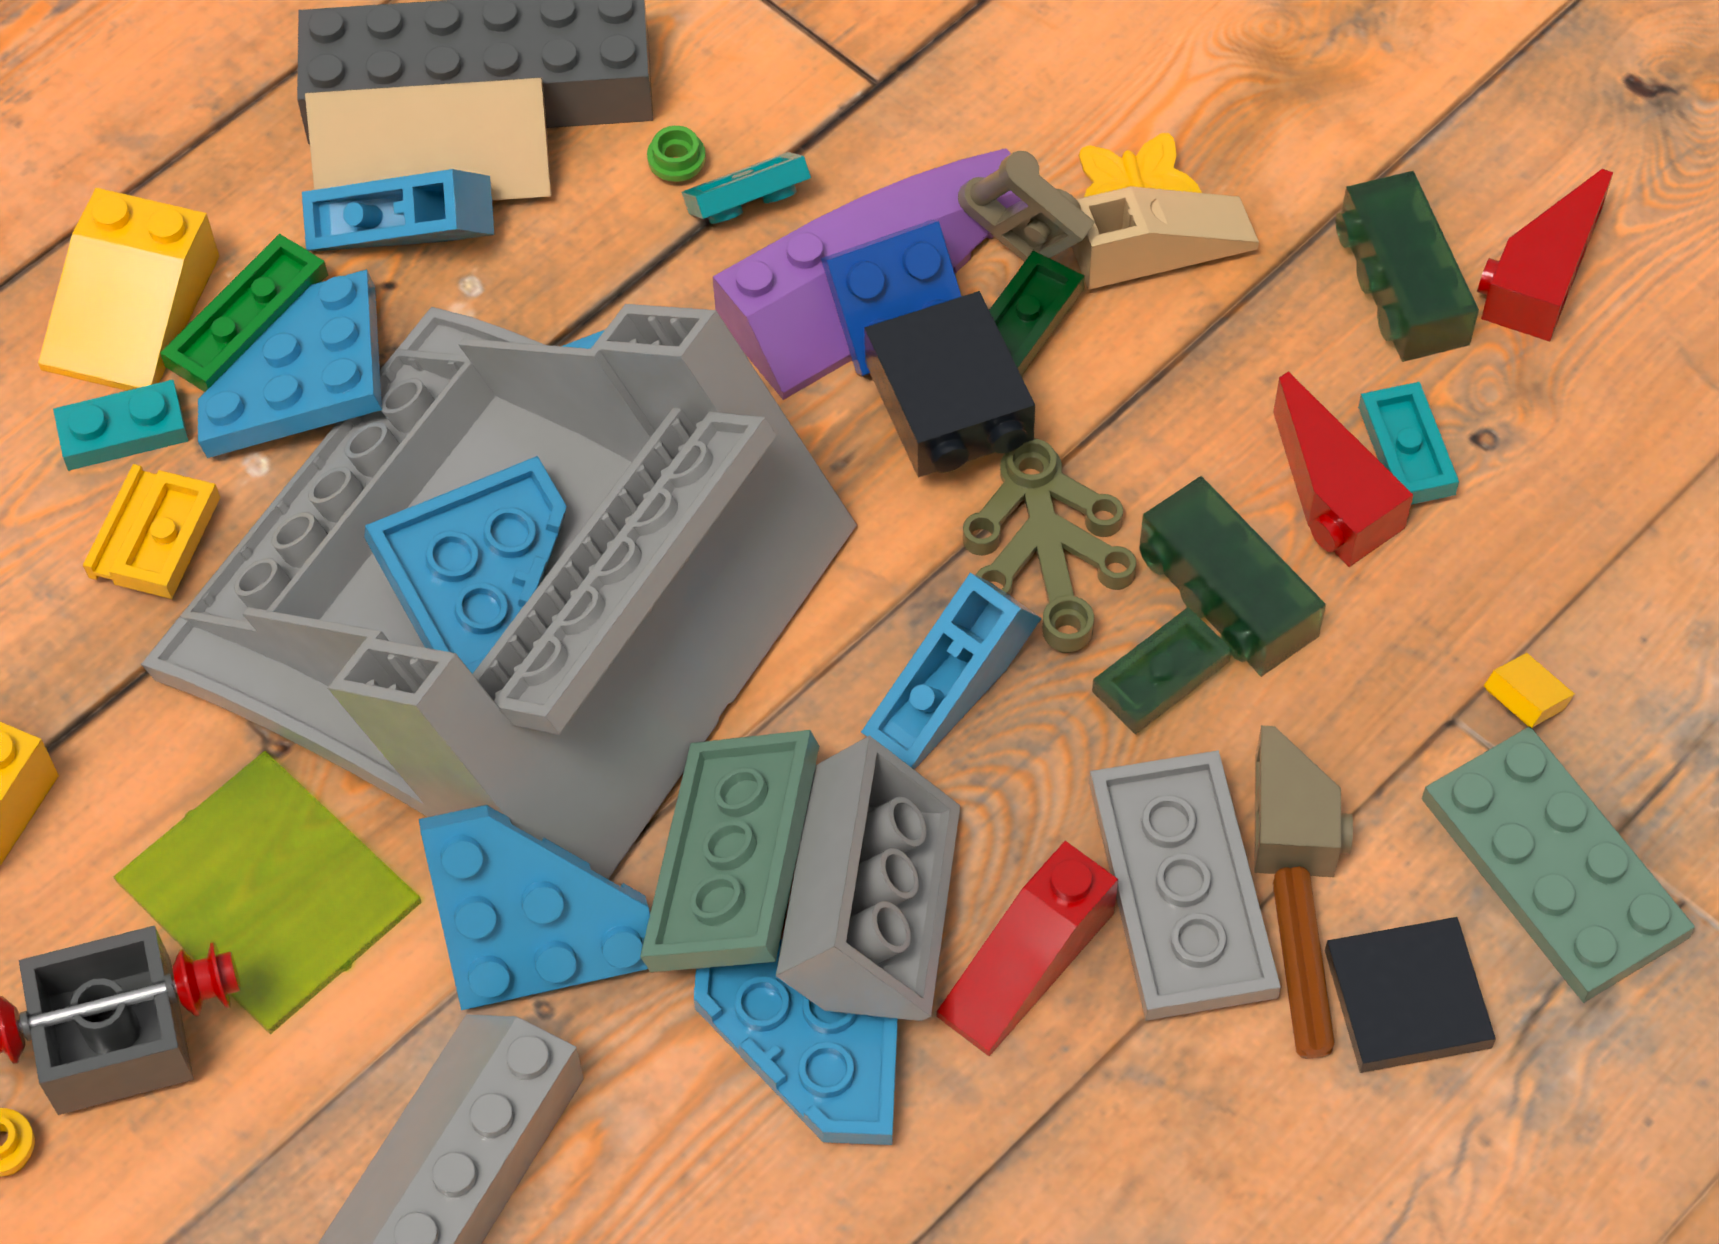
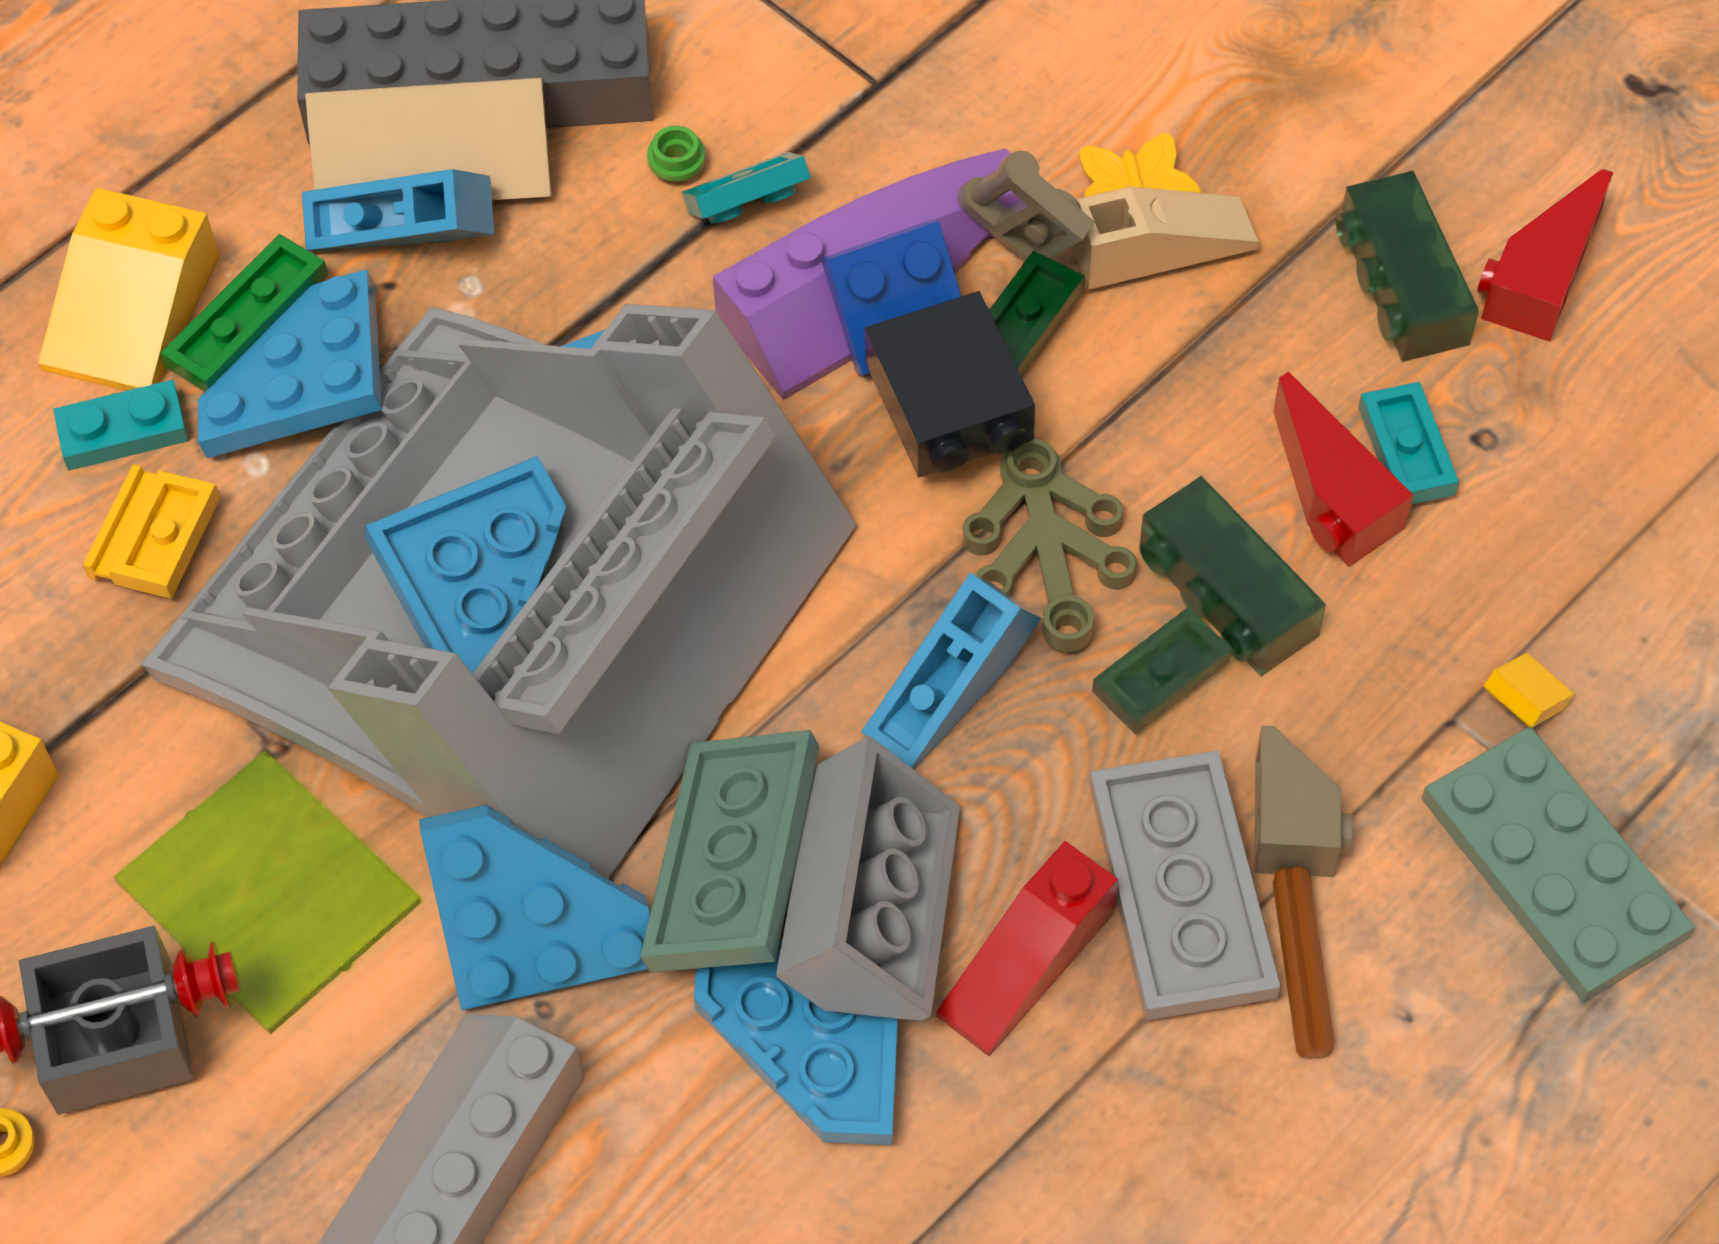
black tile [1325,917,1496,1073] -> none

